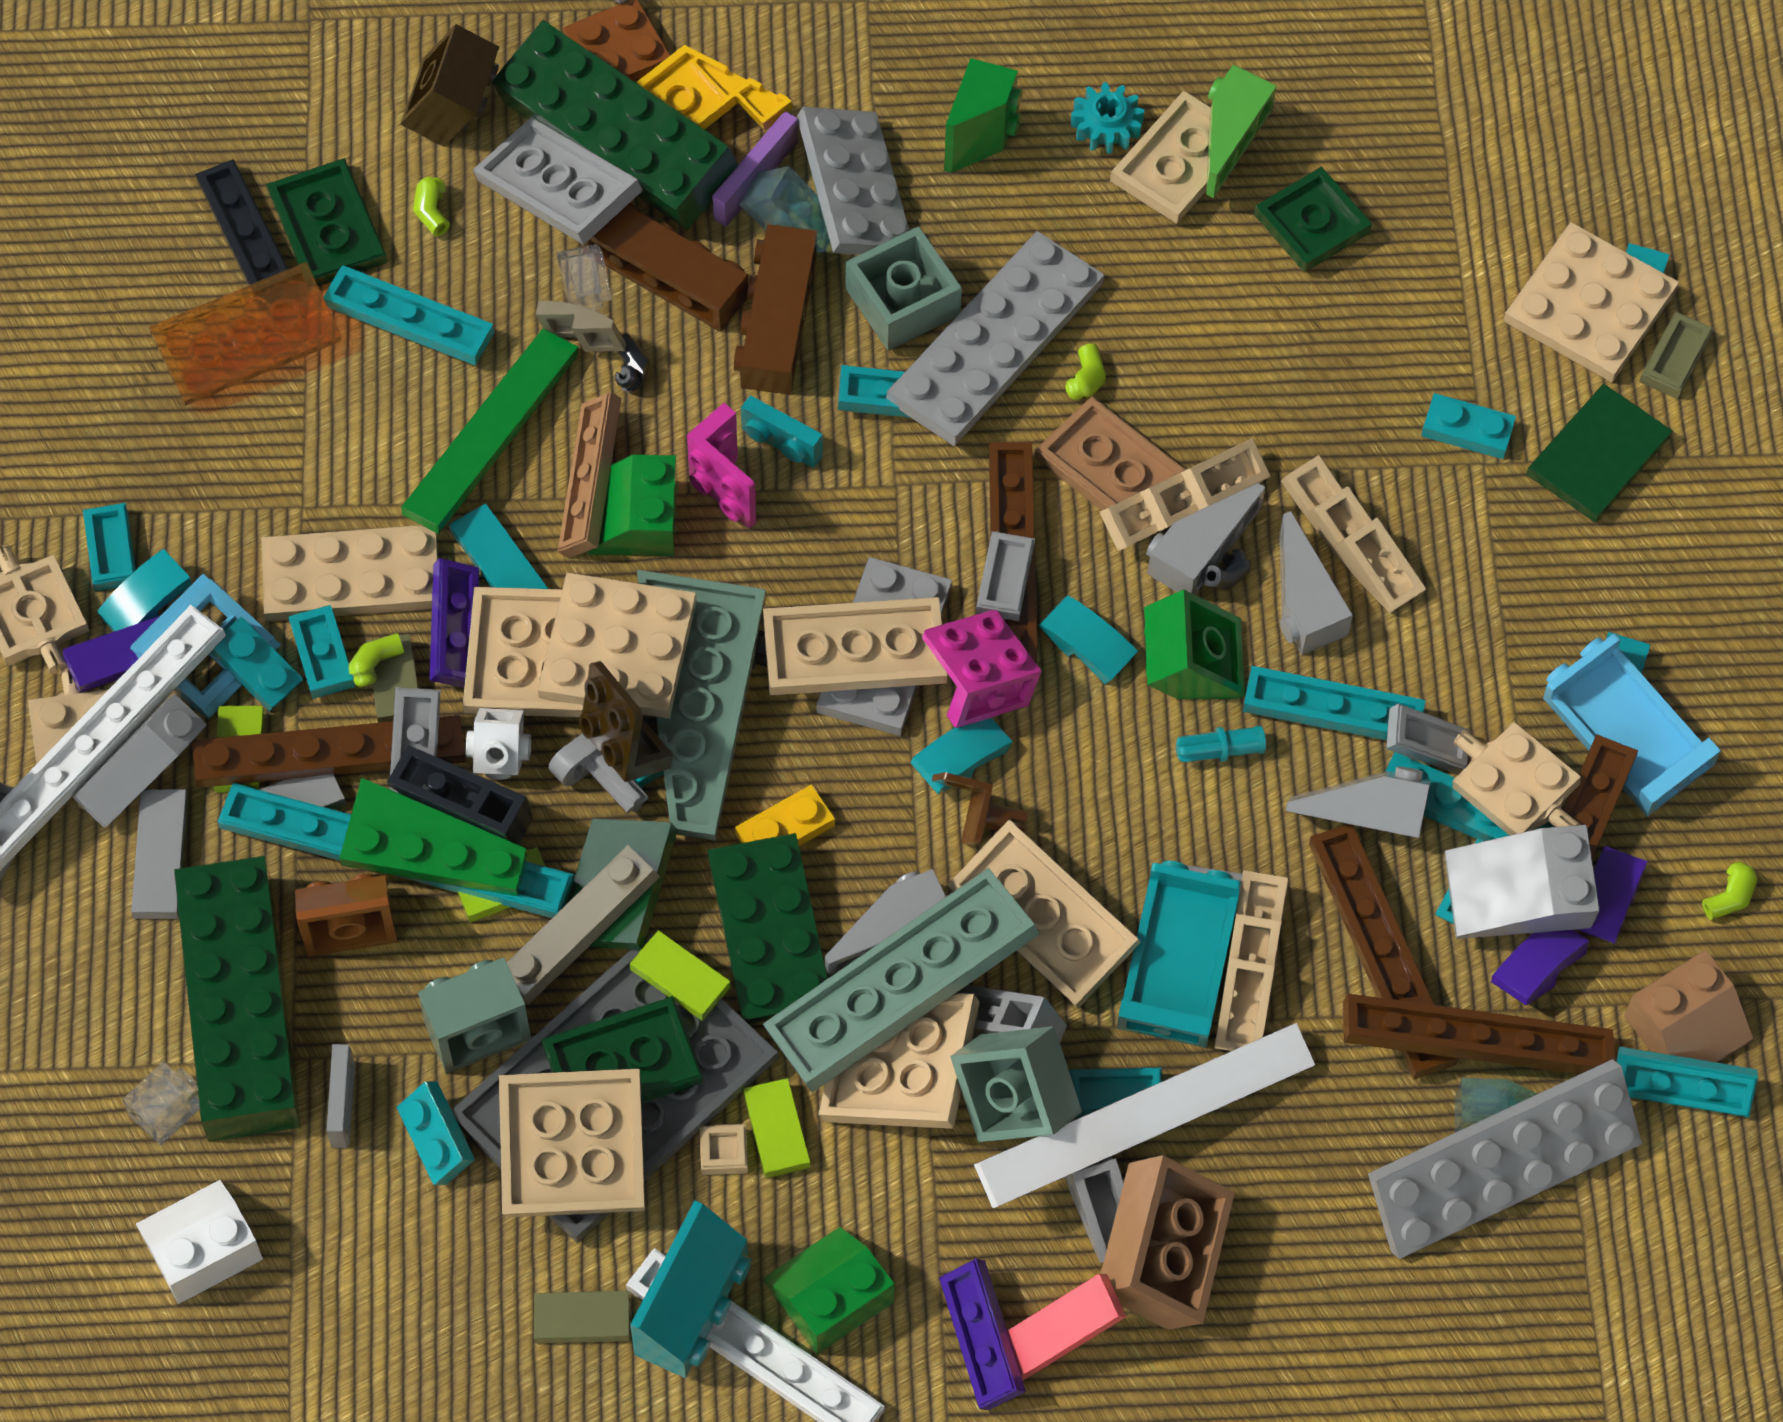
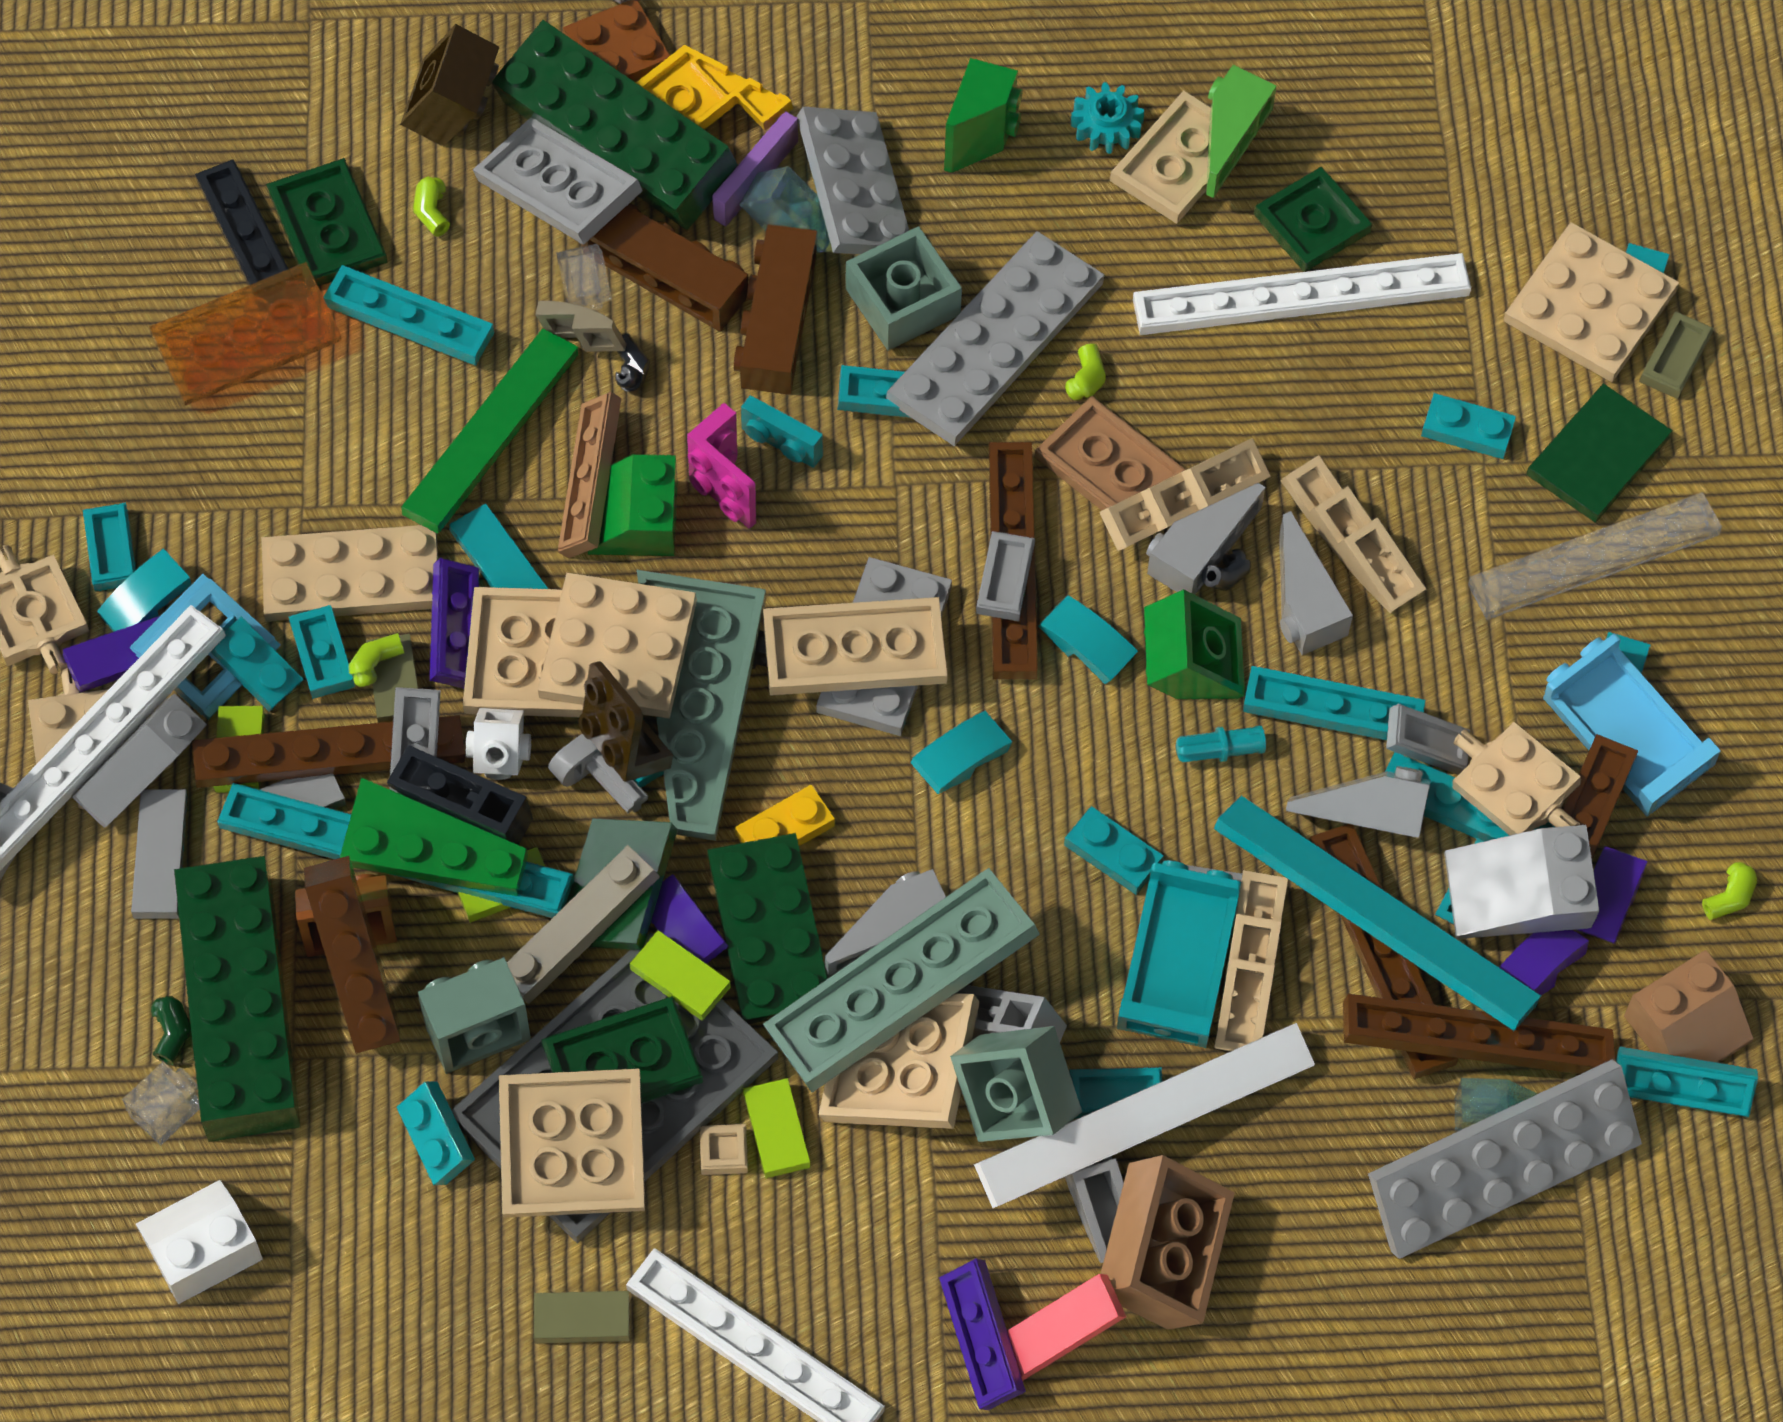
light grey tile [326,1044,355,1148] -> none
teal slope [630,1200,752,1378] -> none
green slope [763,1227,895,1355] -> none
dark pink bracket [922,610,1041,728] -> none
reddish brown bracket [932,772,1027,845] -> none
tan plate [947,820,1141,1009] -> none
none -> dark green arm [151,996,191,1065]
none -> reddish brown brick [304,856,401,1054]
none -> dark purple slope [651,874,728,964]
none -> teal plate [1064,806,1164,895]
none -> white tile [1133,253,1471,335]
none -> teal tile [1214,795,1541,1031]
none -> clear plate [1468,492,1722,620]

